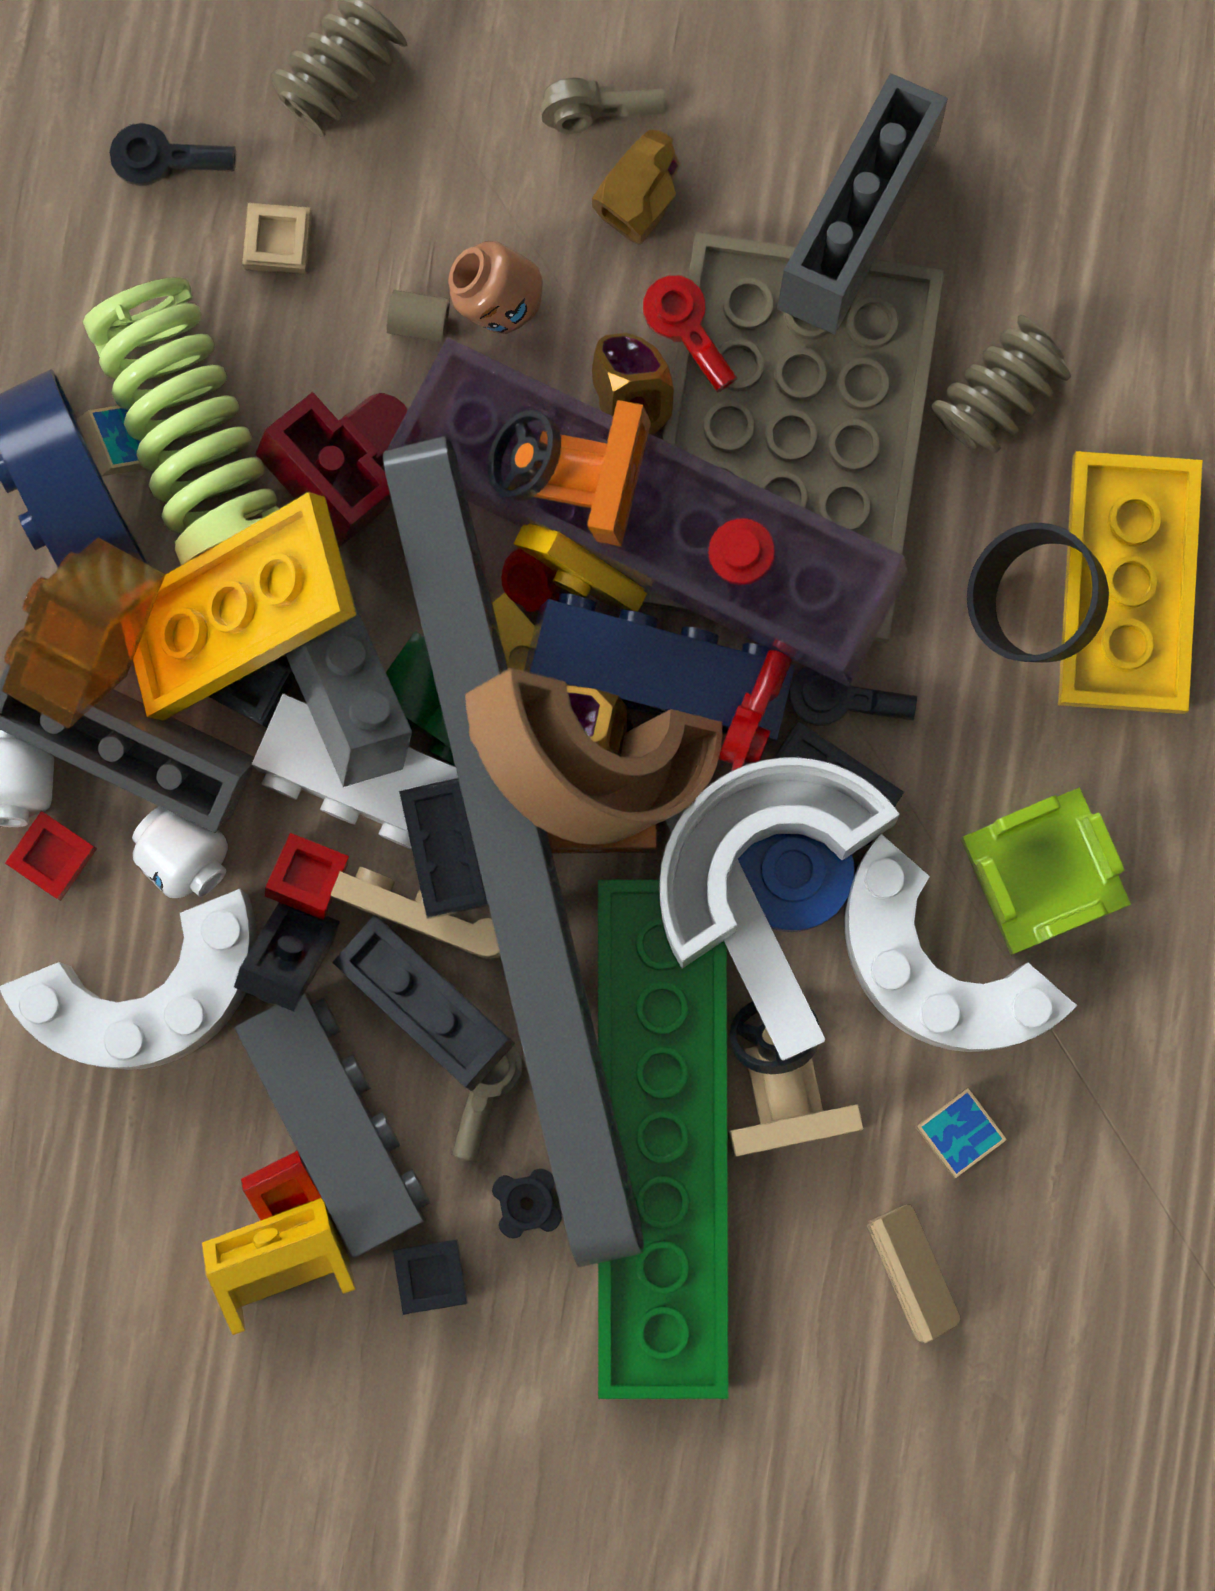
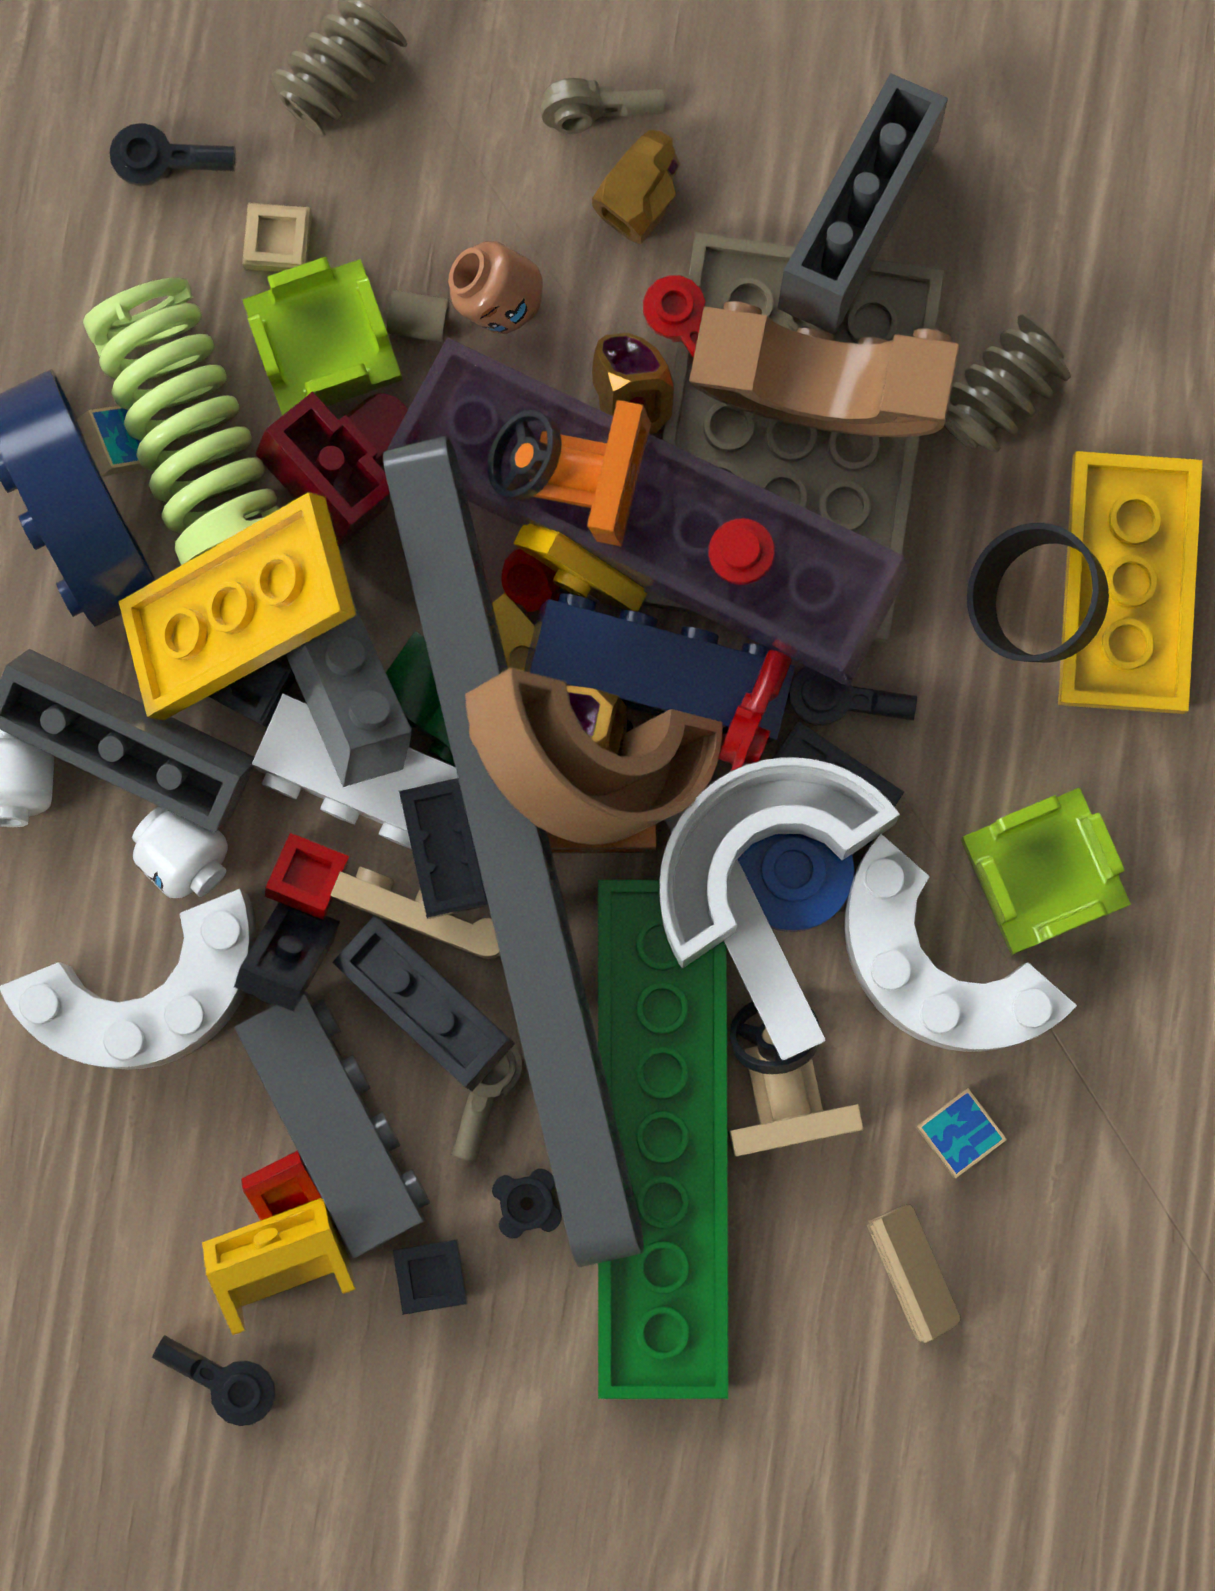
clear orange piece [2,538,165,728] -> none
red plate [5,811,97,901] -> none
none -> black plate [152,1335,276,1426]
none -> lime panel [242,257,403,415]
none -> medium nougat brick [689,301,960,437]

